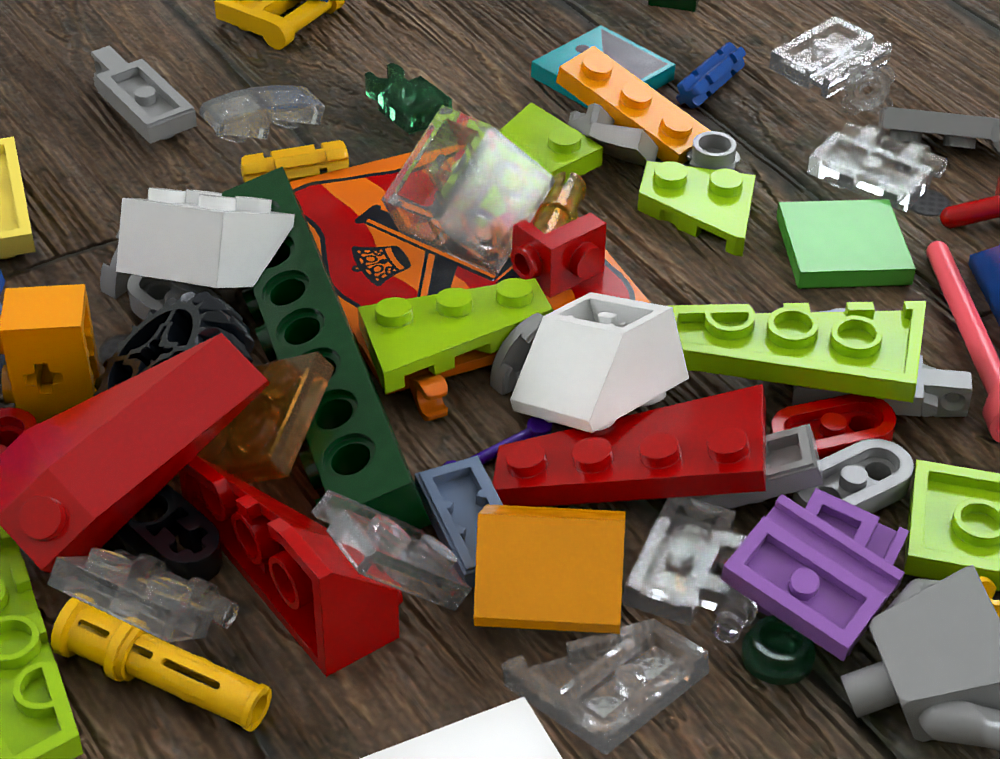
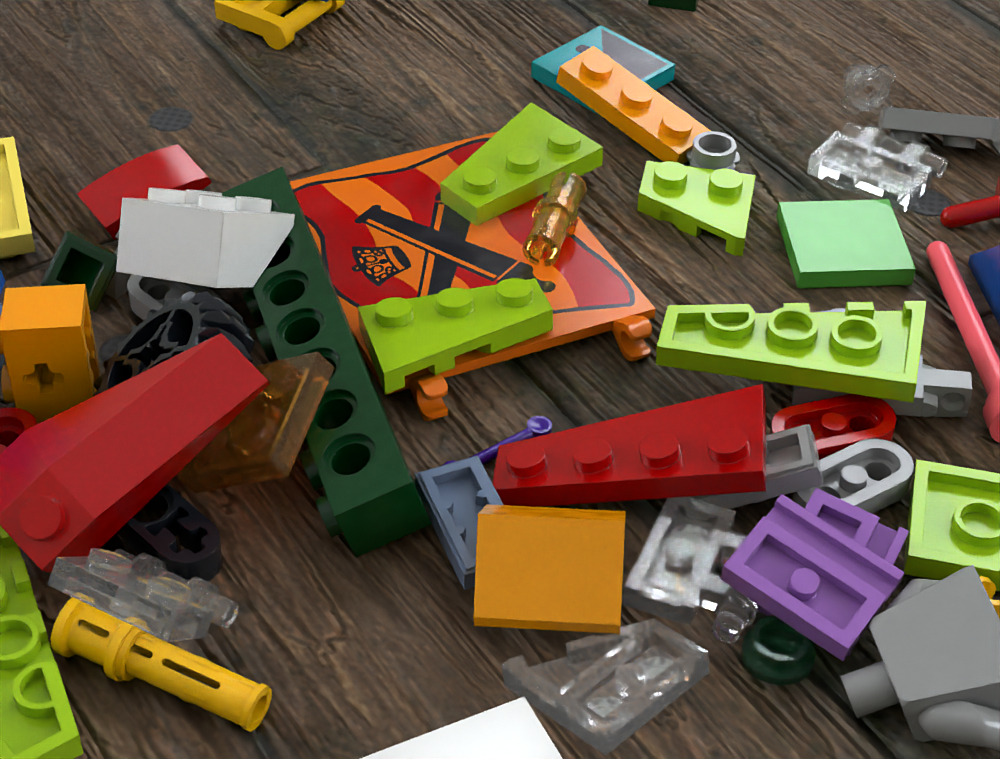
light grey hinge [91,45,197,144] -> none
red wedge [179,455,403,677] -> none
clear slope [199,85,325,143] -> none
yellow axle [240,140,349,183] -> none
clear plate [312,489,472,611] -> none
clear green plate [365,63,452,135] -> none
clear slope [381,105,555,276] -> none
light grey tile [490,312,543,395] -> none
white slope [510,292,689,433] -> none
red bracket [511,212,607,298] -> none
light grey slope [568,103,659,166] -> none
blue axle [676,42,746,109] -> none
clear plate [769,16,893,99] -> none
none -> dark green slope [40,230,117,312]
none -> red slope [77,144,212,240]

